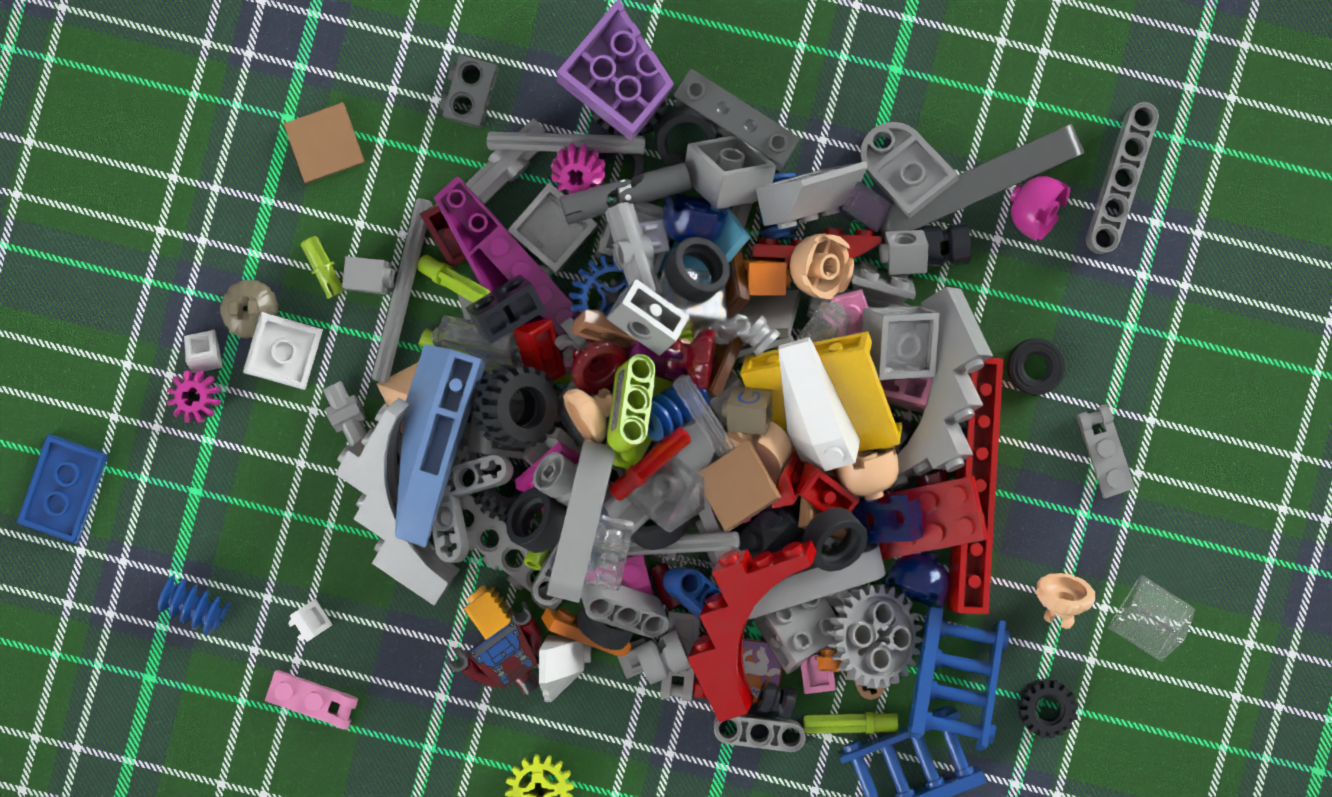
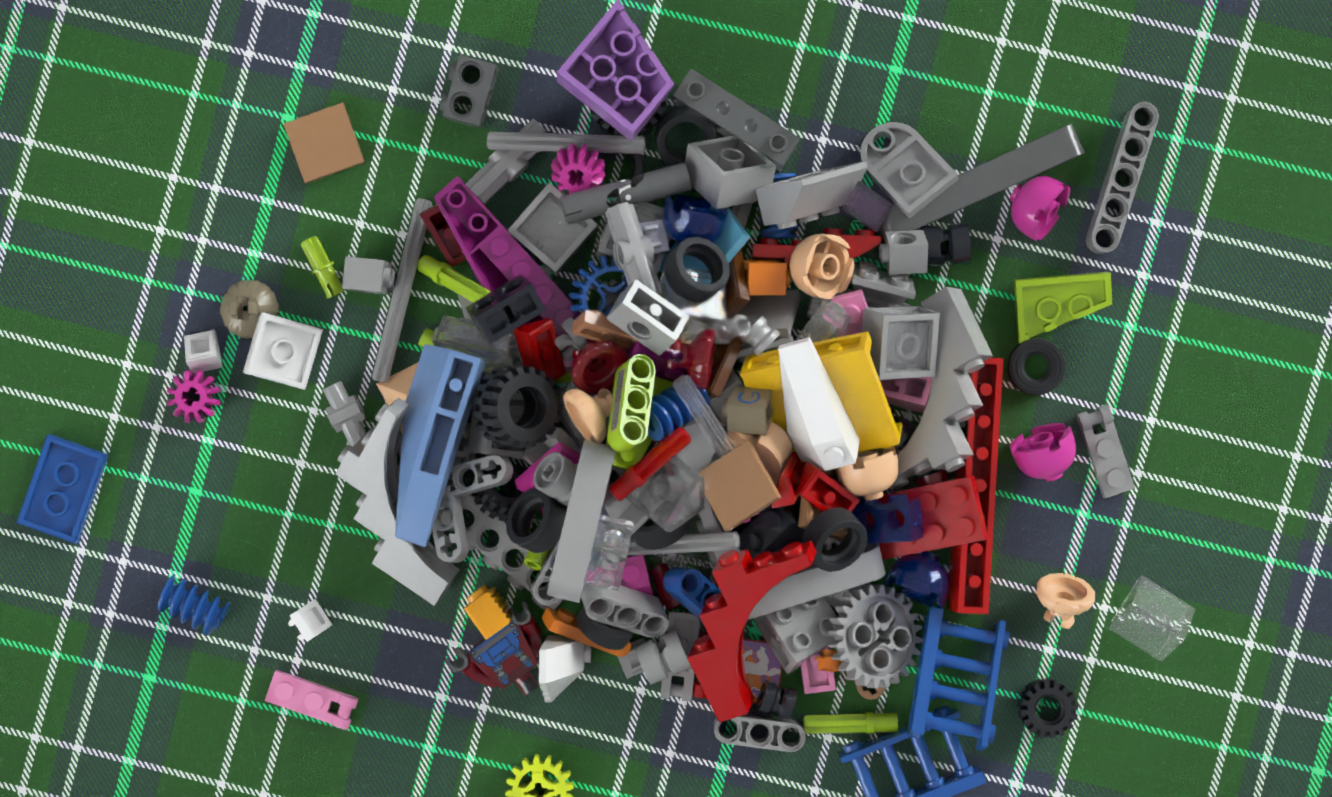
none -> clear plate [678,319,708,344]
none -> dark pink cylinder [1009,423,1076,481]
none -> lime wing [1014,272,1112,344]

